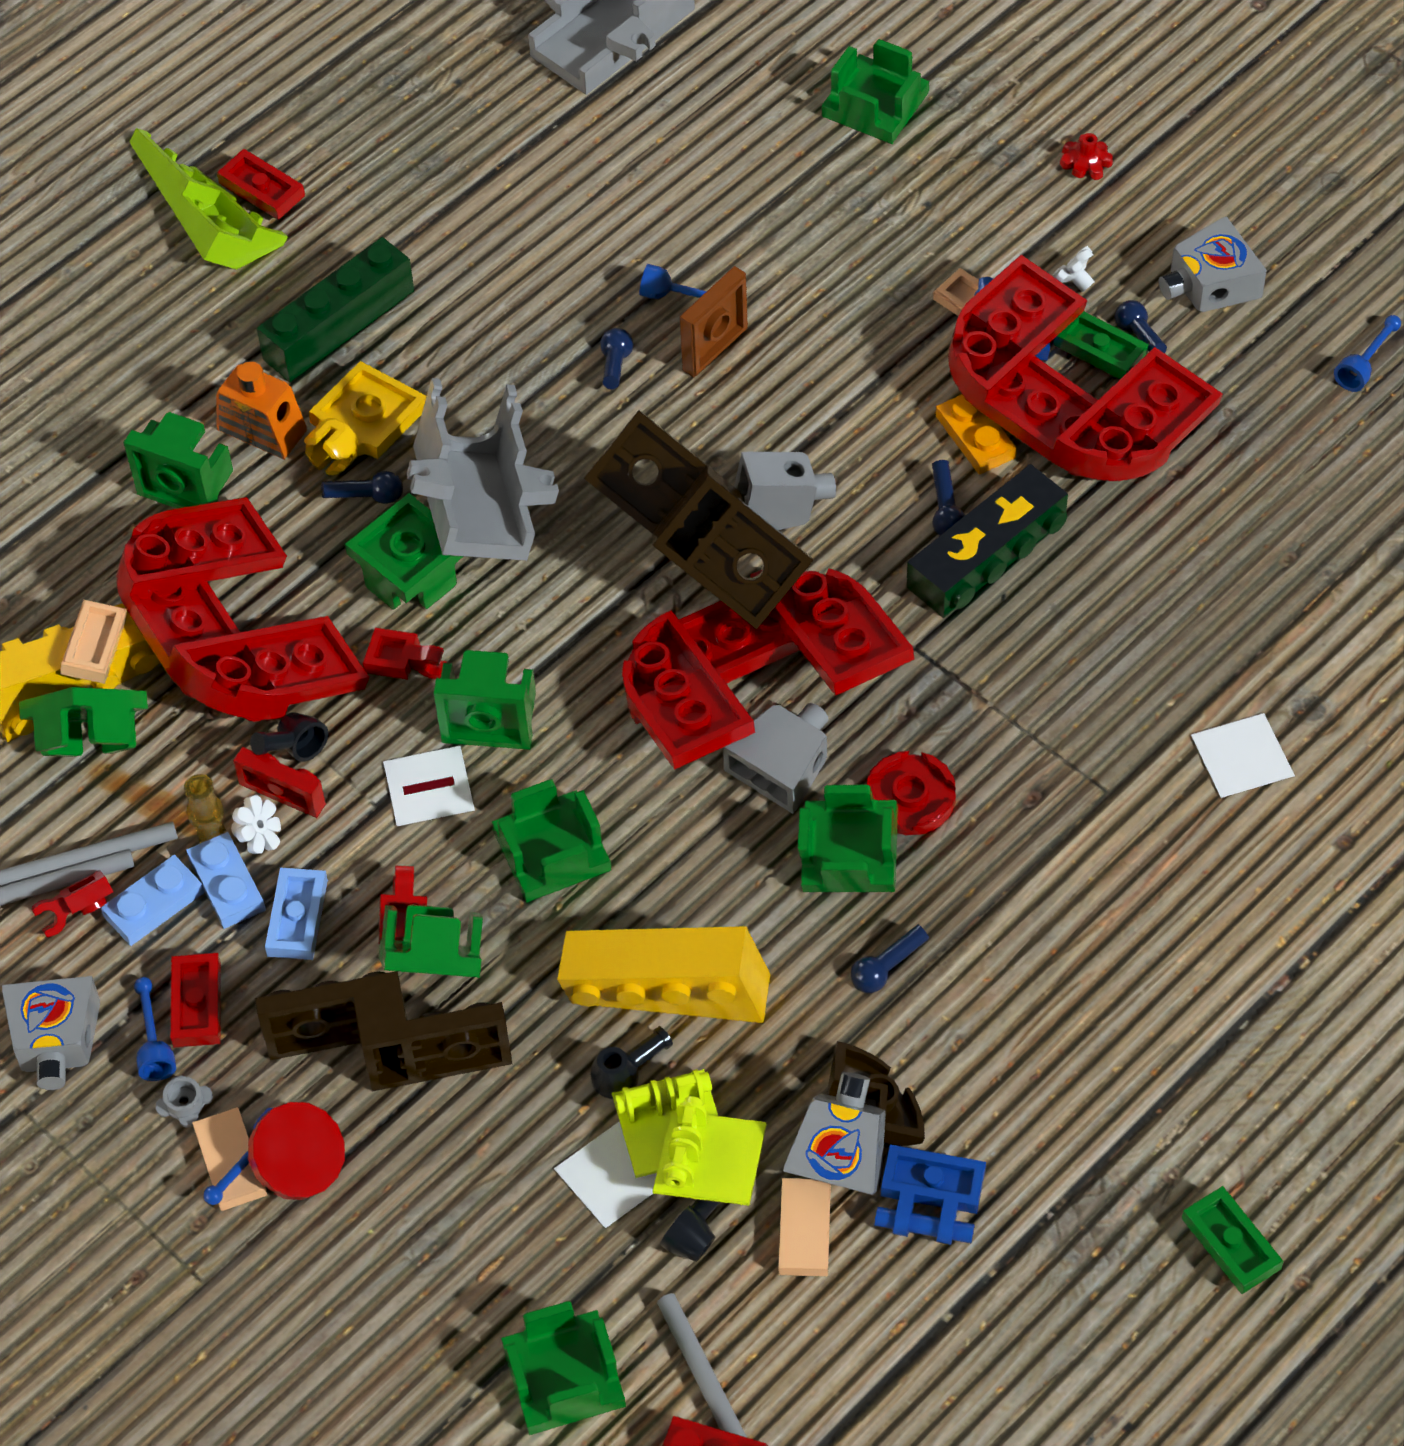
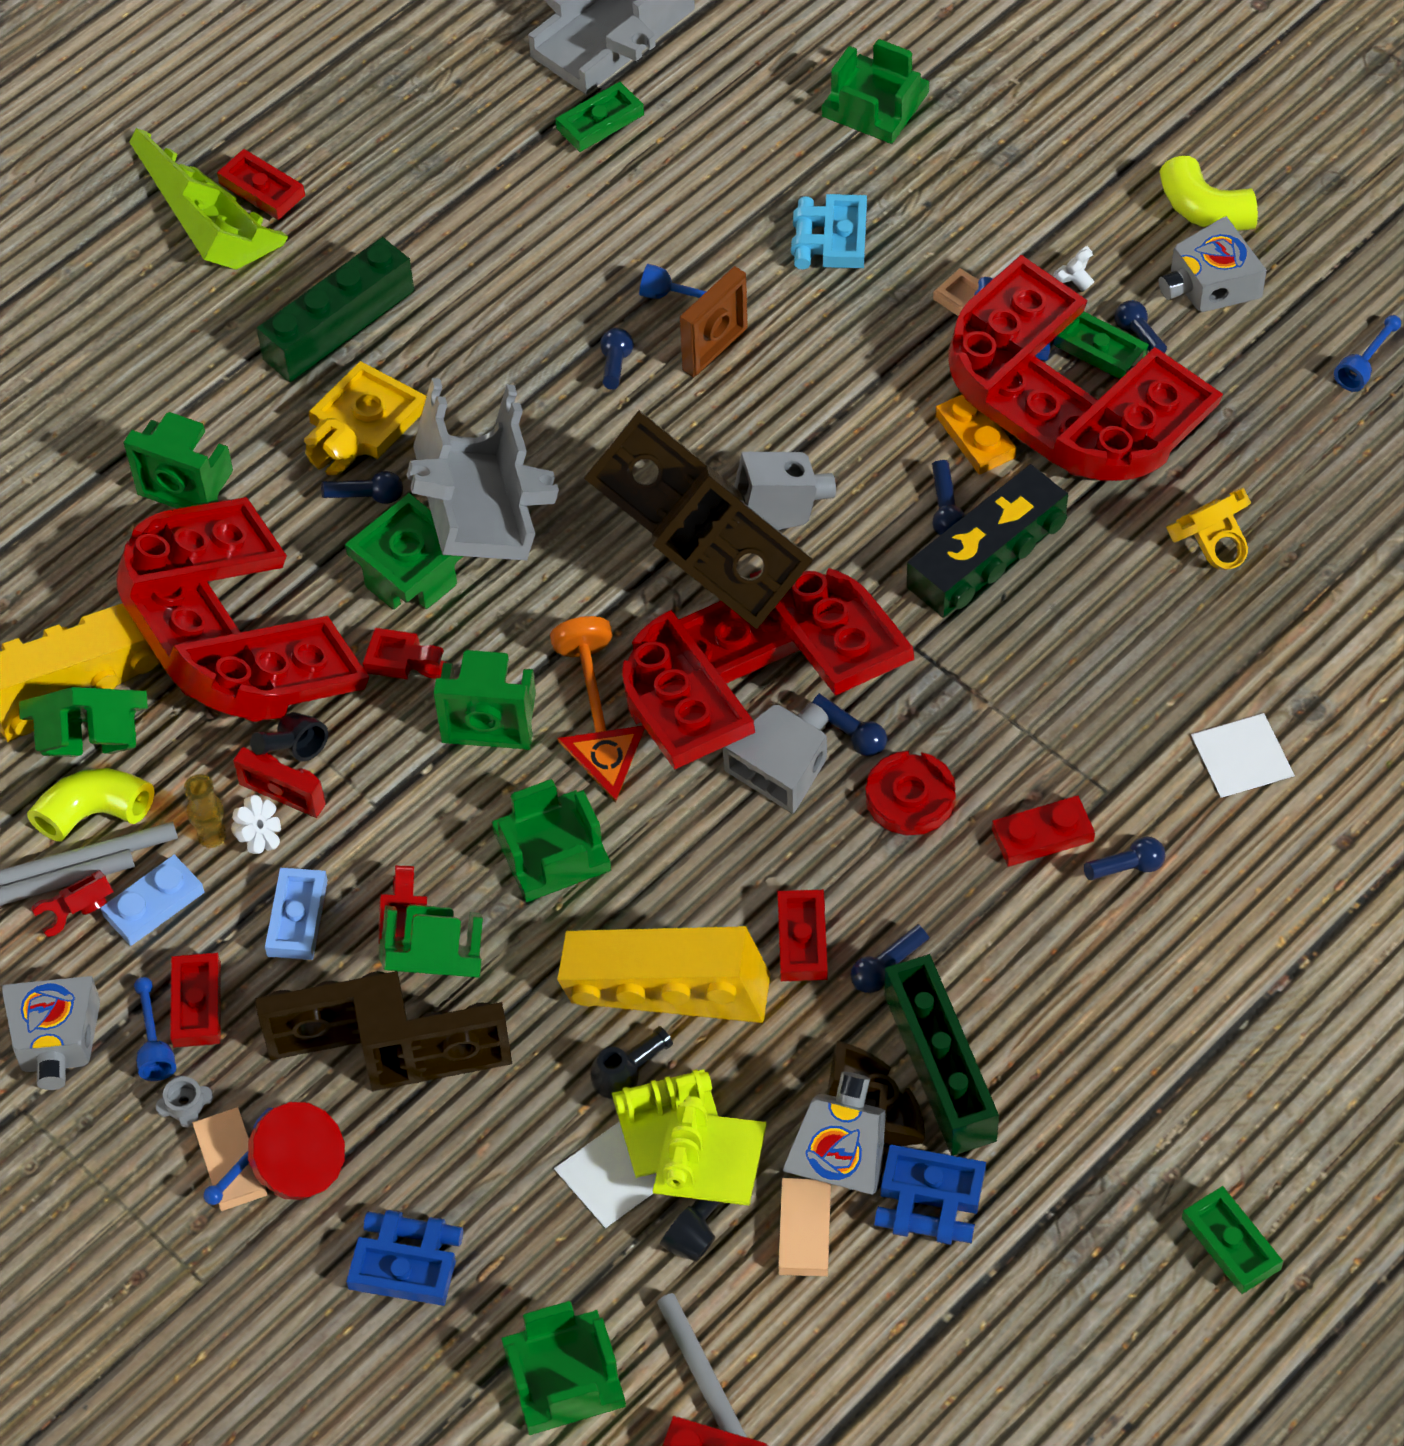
light nougat tile [60,599,127,684] -> none
light blue plate [186,832,266,929] -> none
orange torso [216,362,307,460] -> none
white sticker [383,746,475,826] -> none
green panel [798,785,898,892] -> none
red plant [1060,133,1113,180] -> none
none -> neon yellow cylinder [27,768,155,842]
none -> blue plate [346,1210,463,1306]
none -> orange piece [550,616,645,803]
none -> green plate [555,81,644,152]
none -> red plate [777,889,828,982]
none -> medium azure plate [791,194,867,269]
none -> dark blue bar [812,693,887,756]
none -> dark green brick [884,954,999,1156]
none -> red plate [992,795,1095,867]
none -> dark blue bar [1084,836,1166,880]
none -> neon yellow cylinder [1159,156,1258,231]
none -> yellow tile [1165,487,1251,570]

